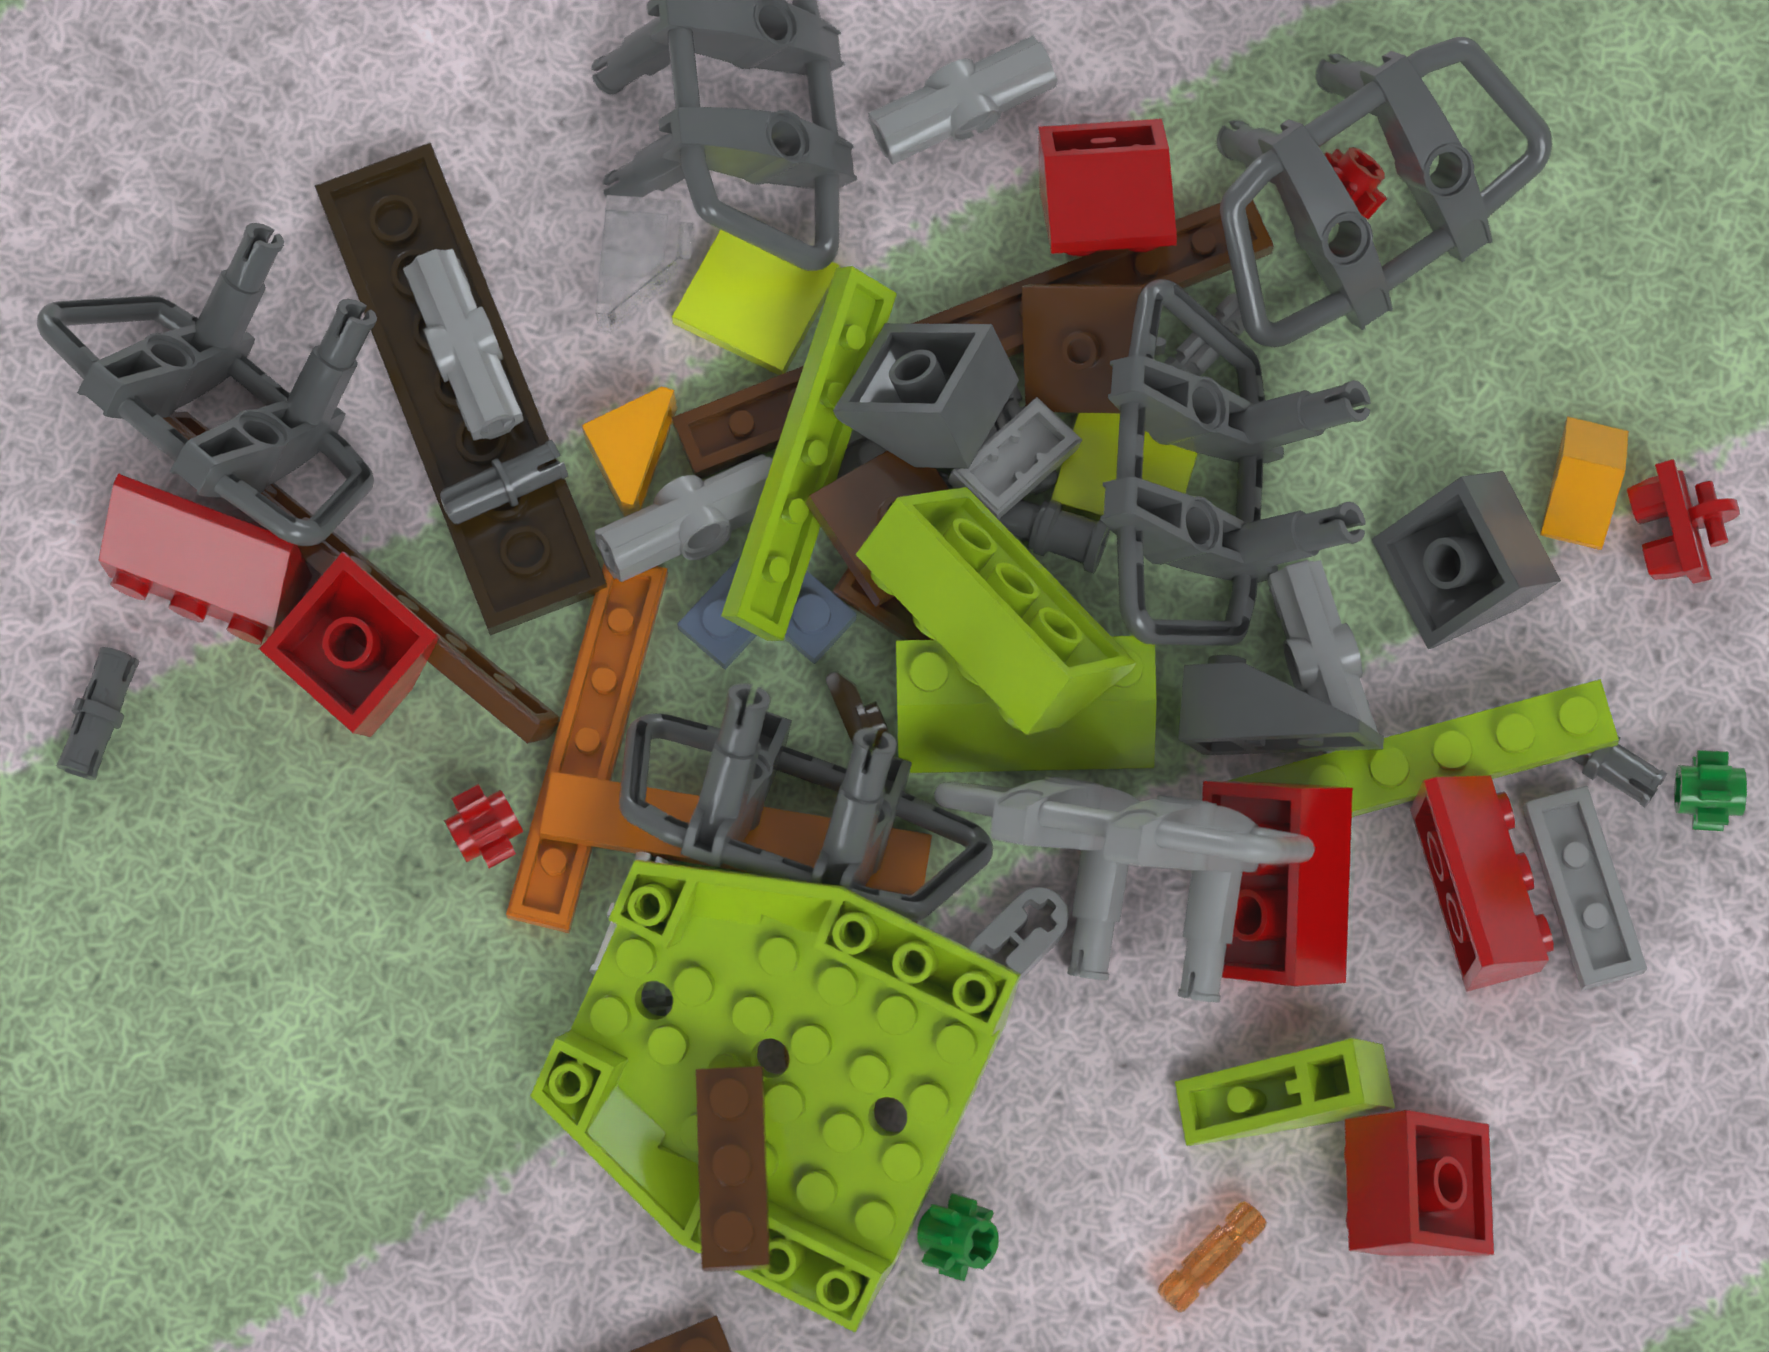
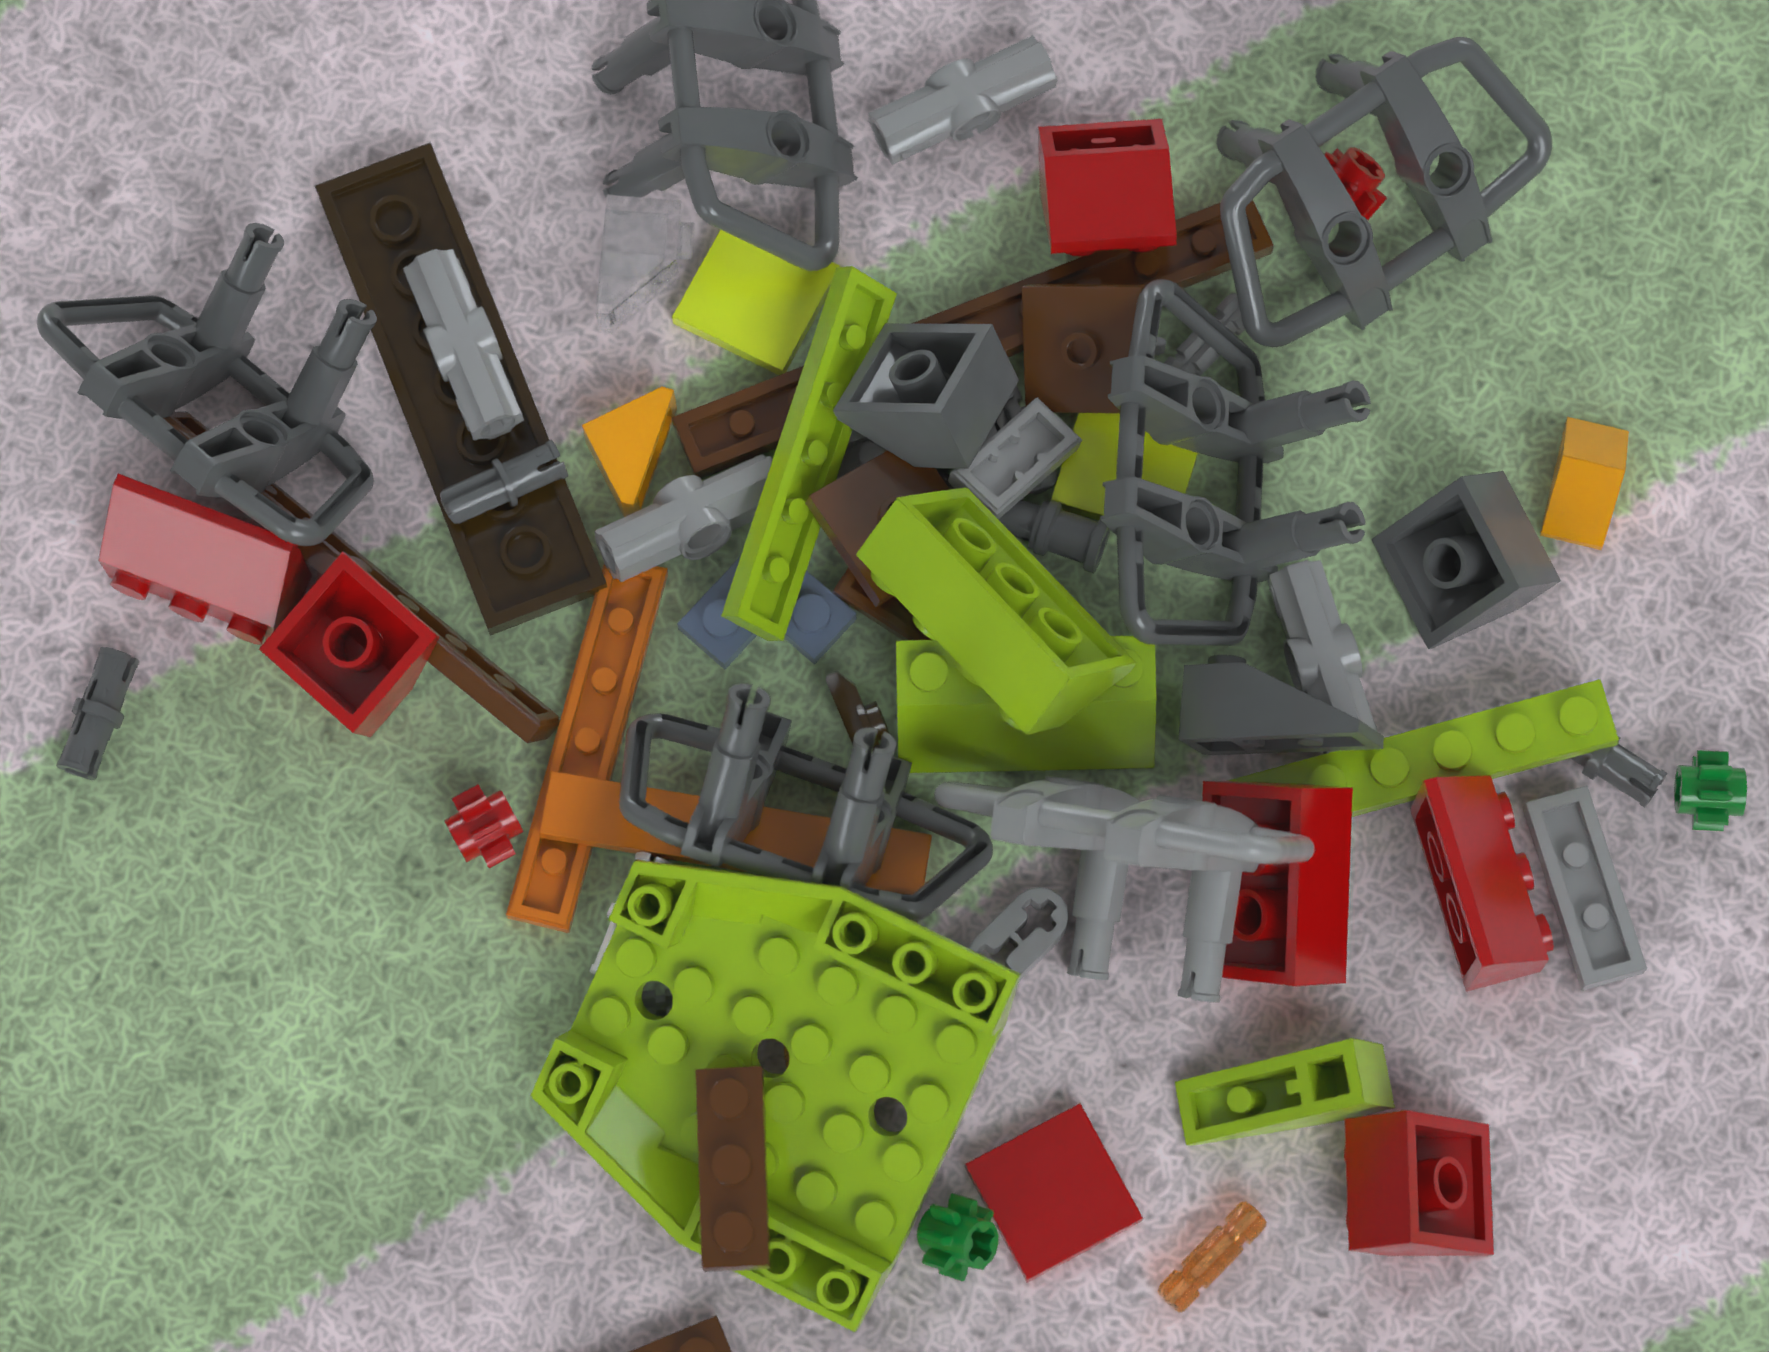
red hips [1627,459,1740,584] -> none
none -> red tile [965,1103,1143,1283]

